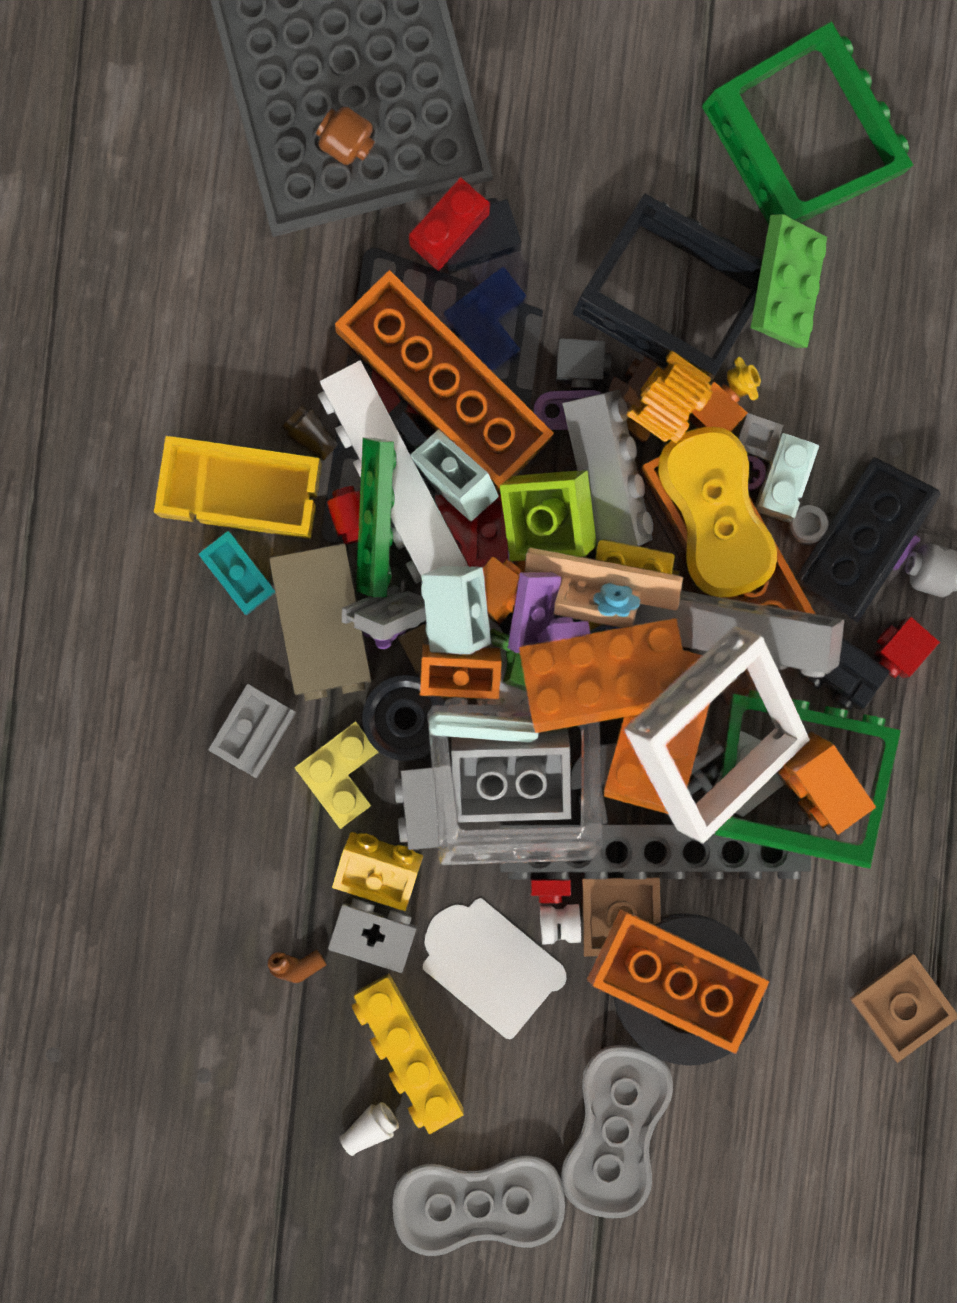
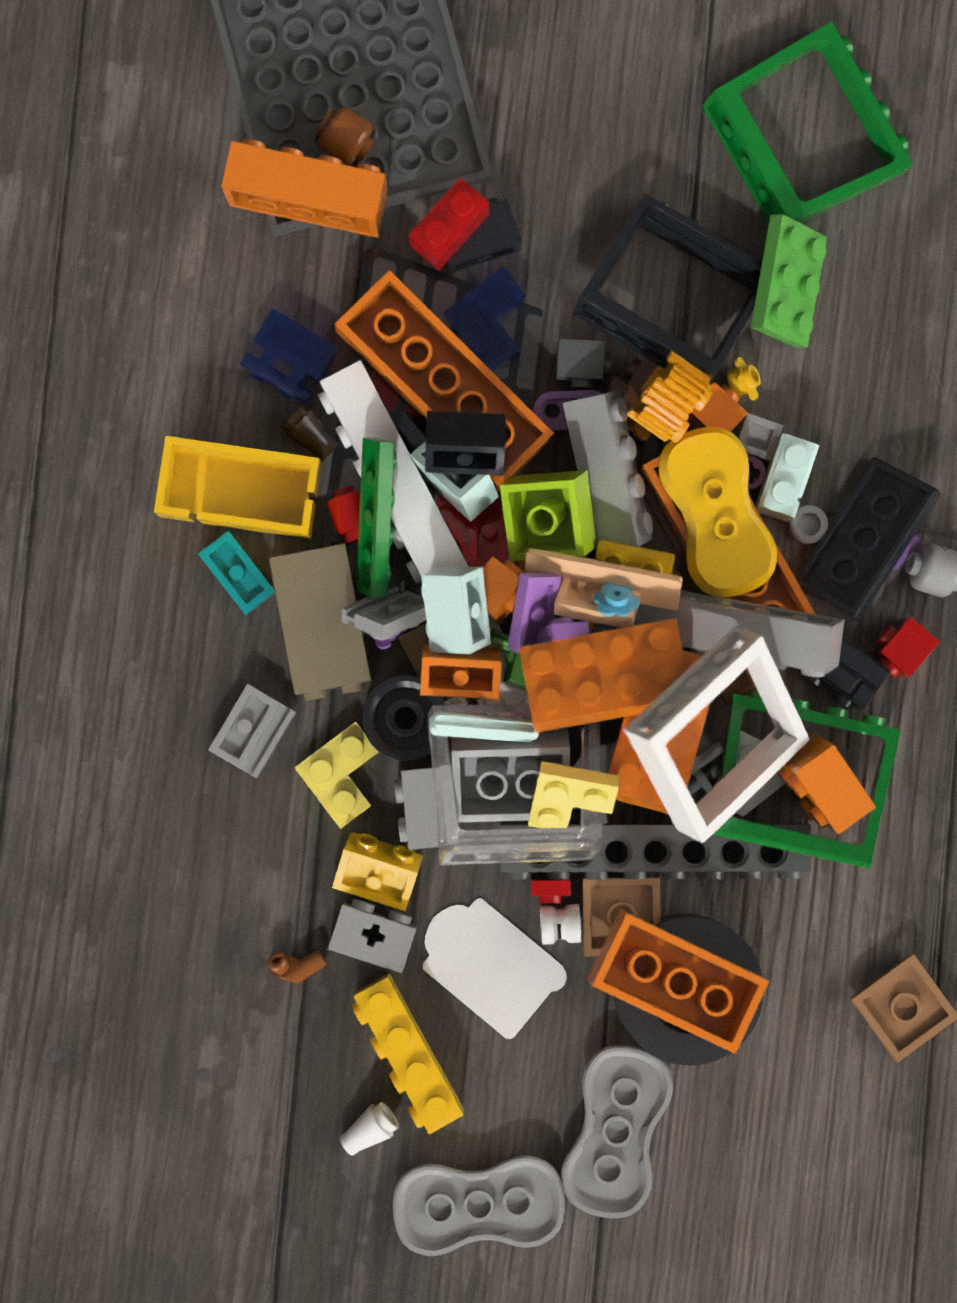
none -> orange brick [221,139,388,238]
none -> clear blue plate [240,308,339,404]
none -> black brick [425,411,506,476]
none -> light yellow plate [528,761,620,833]

